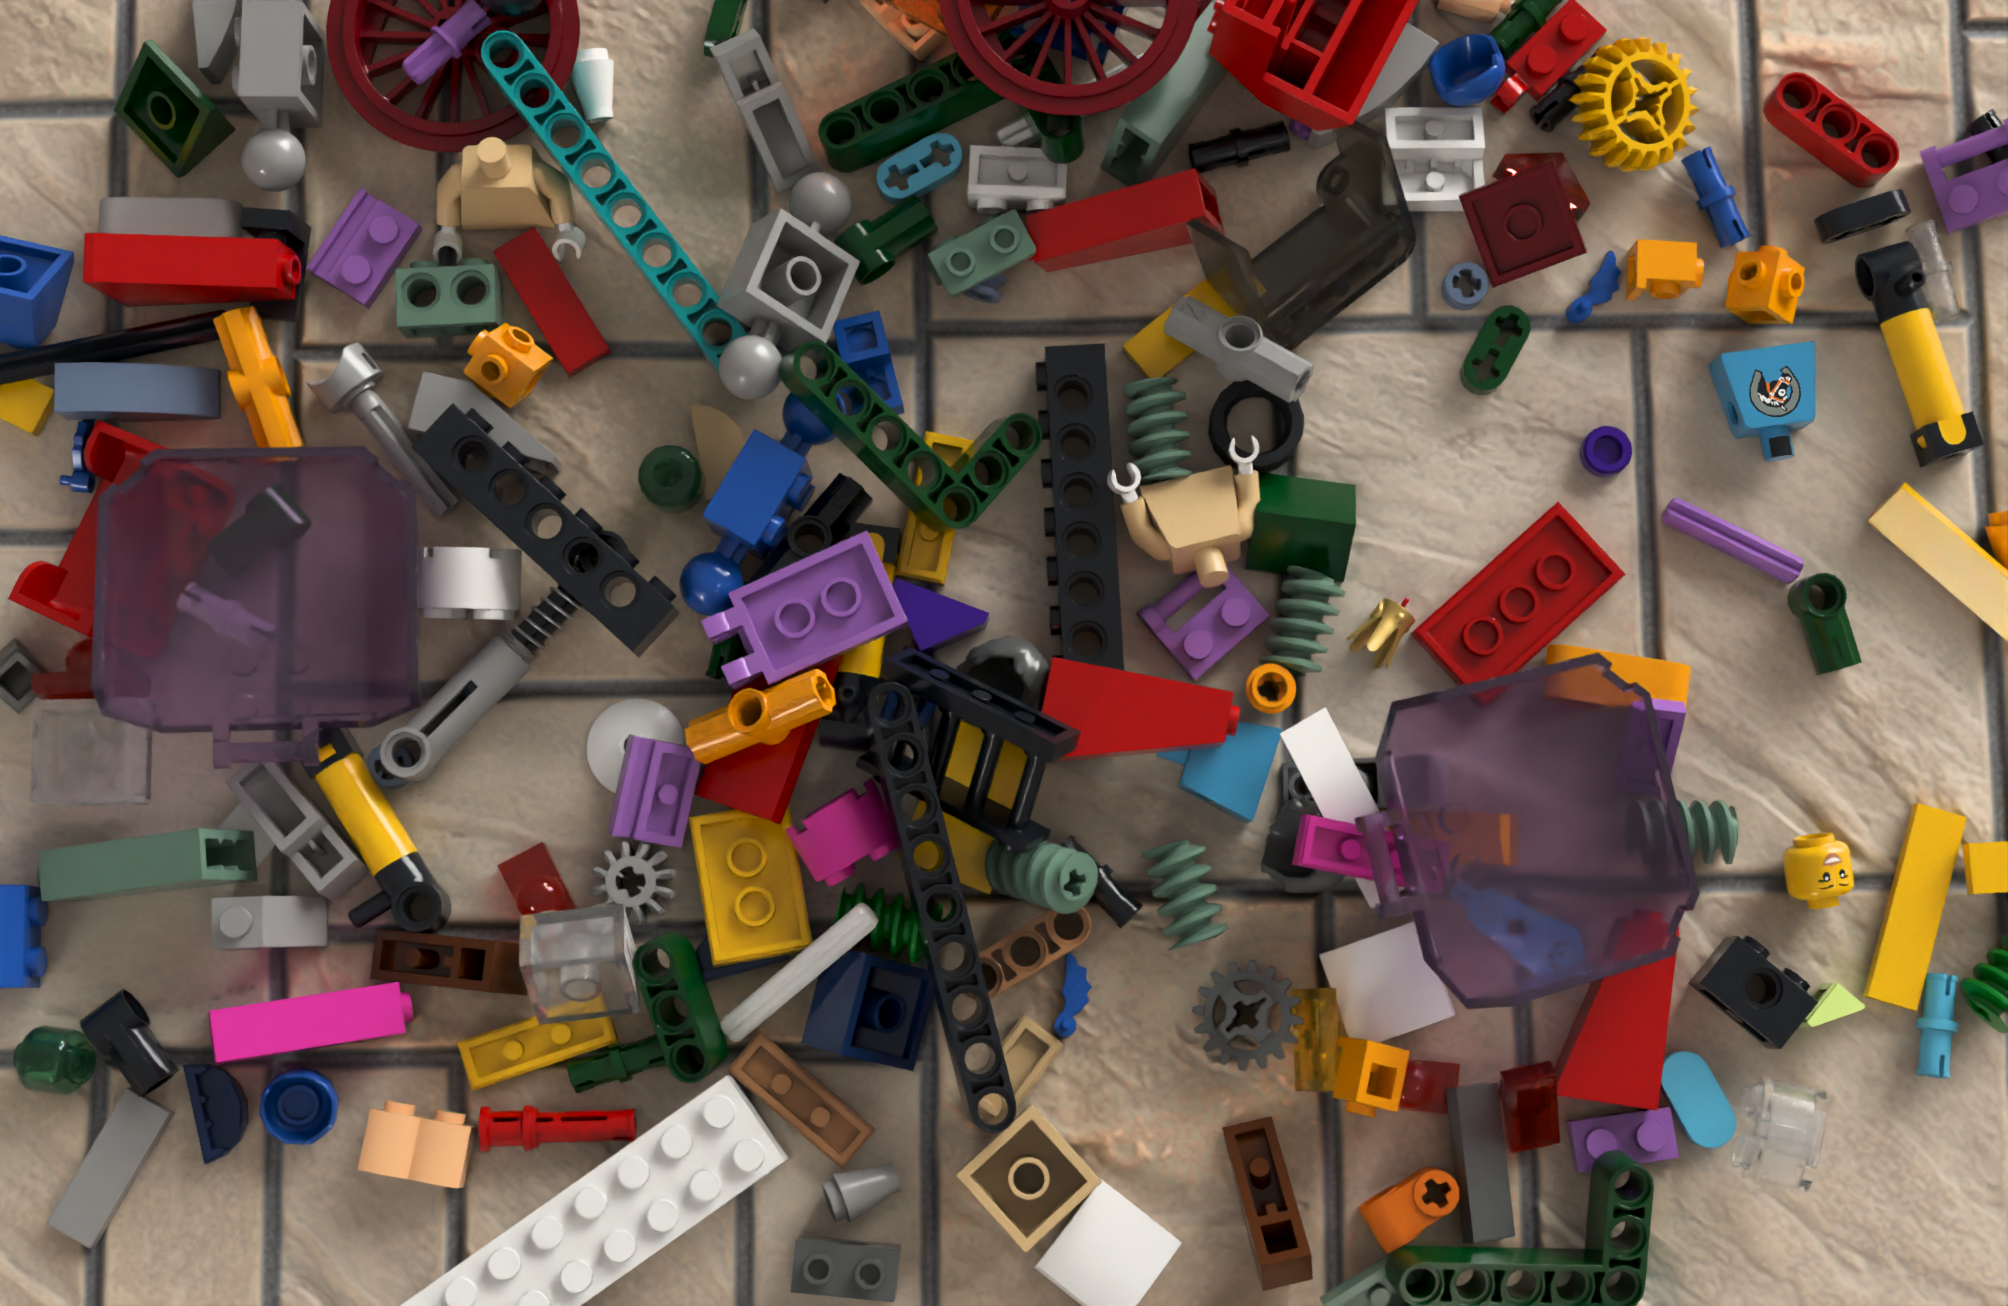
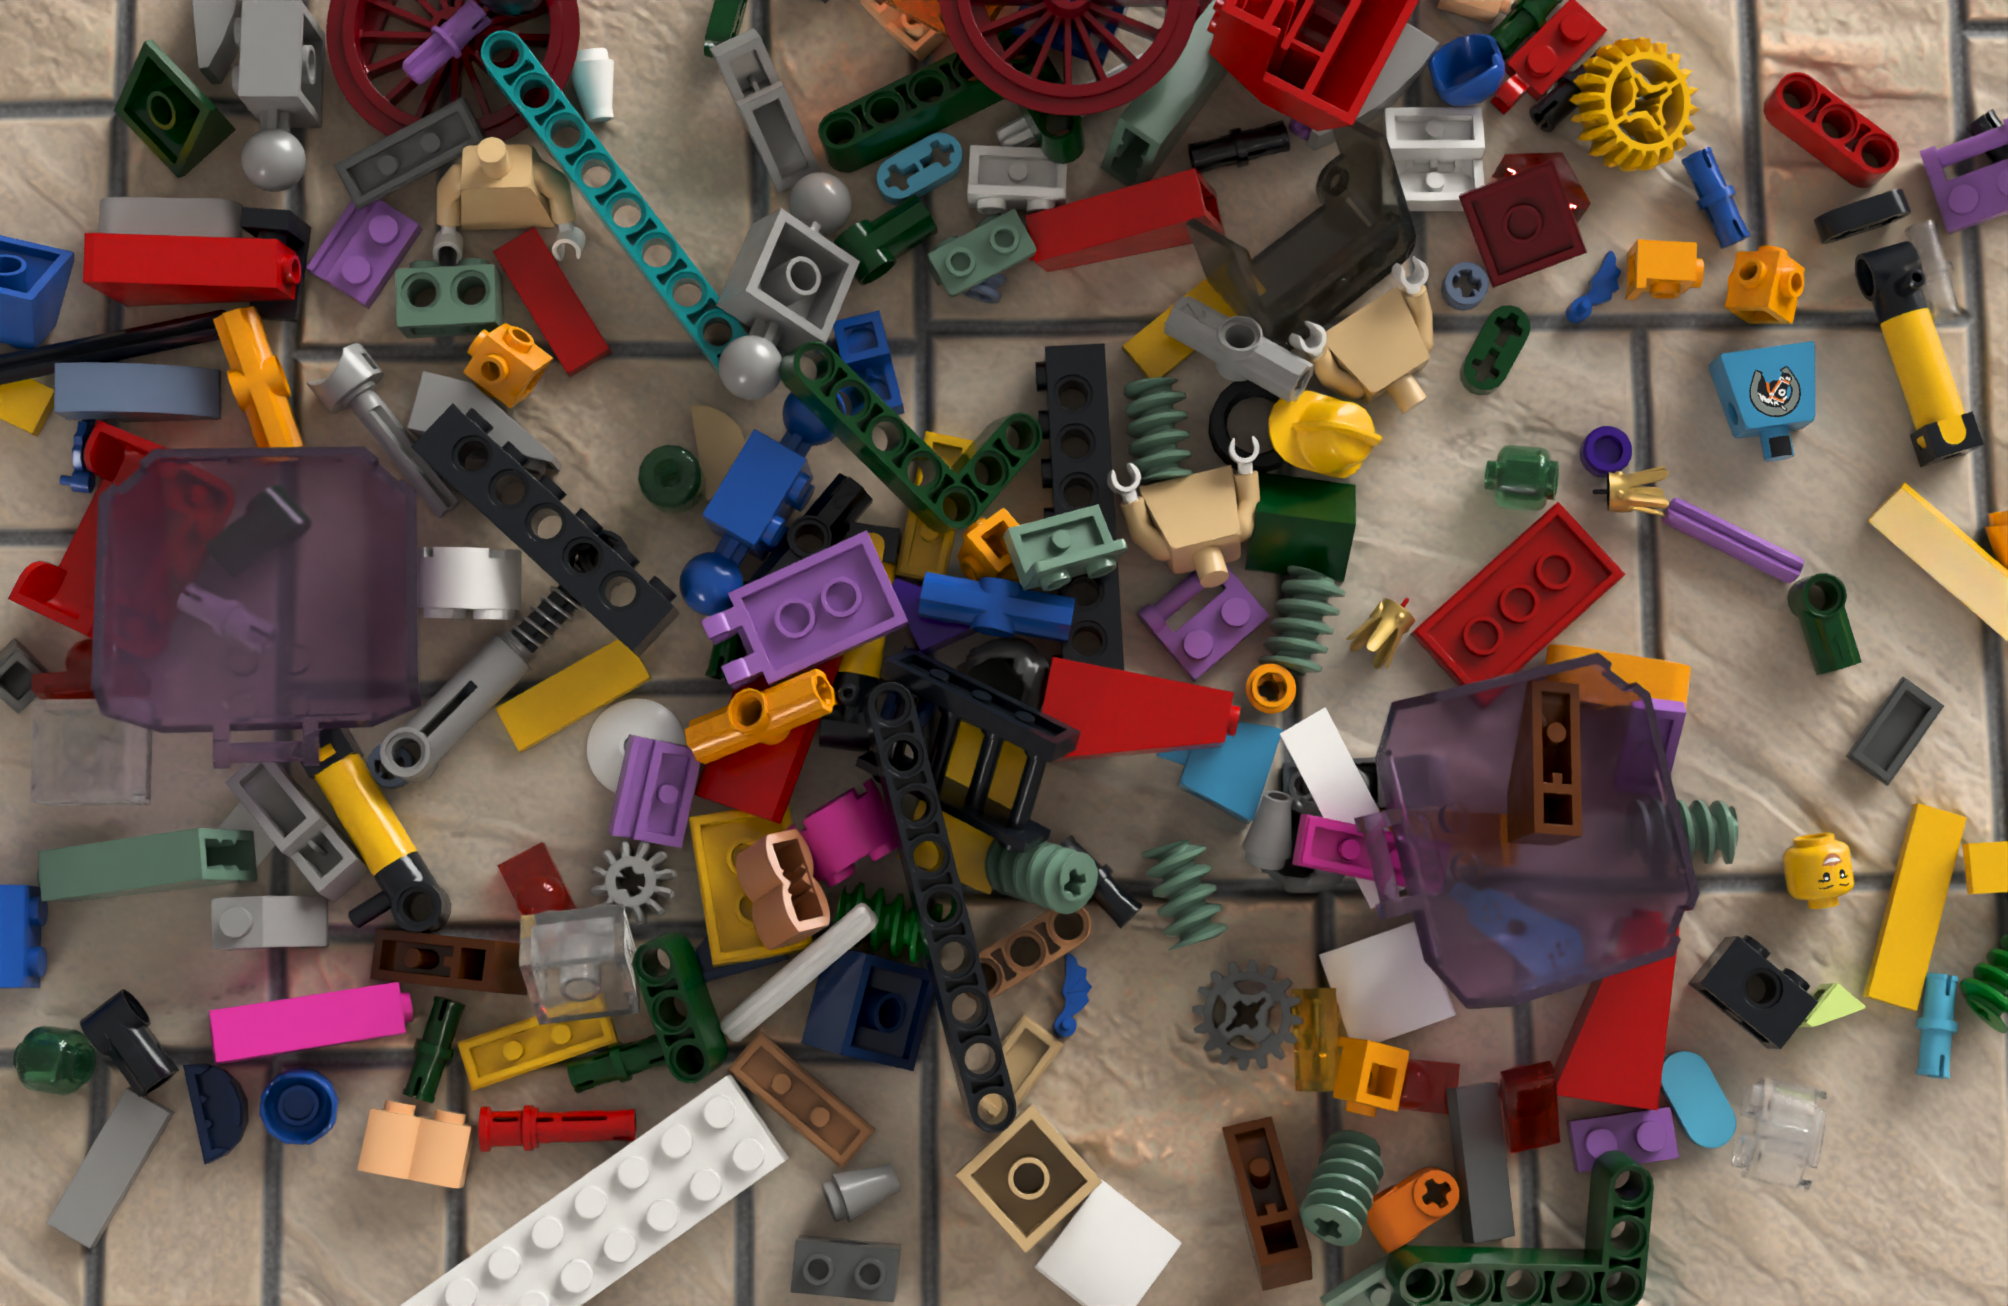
none -> dark grey tile [334,97,487,210]
none -> dark green pin [402,996,466,1103]
none -> yellow tile [495,639,652,753]
none -> nougat brick [736,829,830,950]
none -> blue piece [918,572,1076,643]
none -> light orange brick [957,507,1020,583]
none -> sand green bracket [1003,504,1128,591]
none -> light grey cone [1242,790,1293,870]
none -> yellow piece [1268,391,1382,478]
none -> tan torso [1289,256,1433,414]
none -> sand green piece [1300,1130,1384,1246]
none -> clear green head [1485,445,1559,511]
none -> reddish brown slope [1507,680,1582,846]
none -> pearl gold piece [1592,466,1669,517]
none -> dark grey tile [1845,676,1944,786]

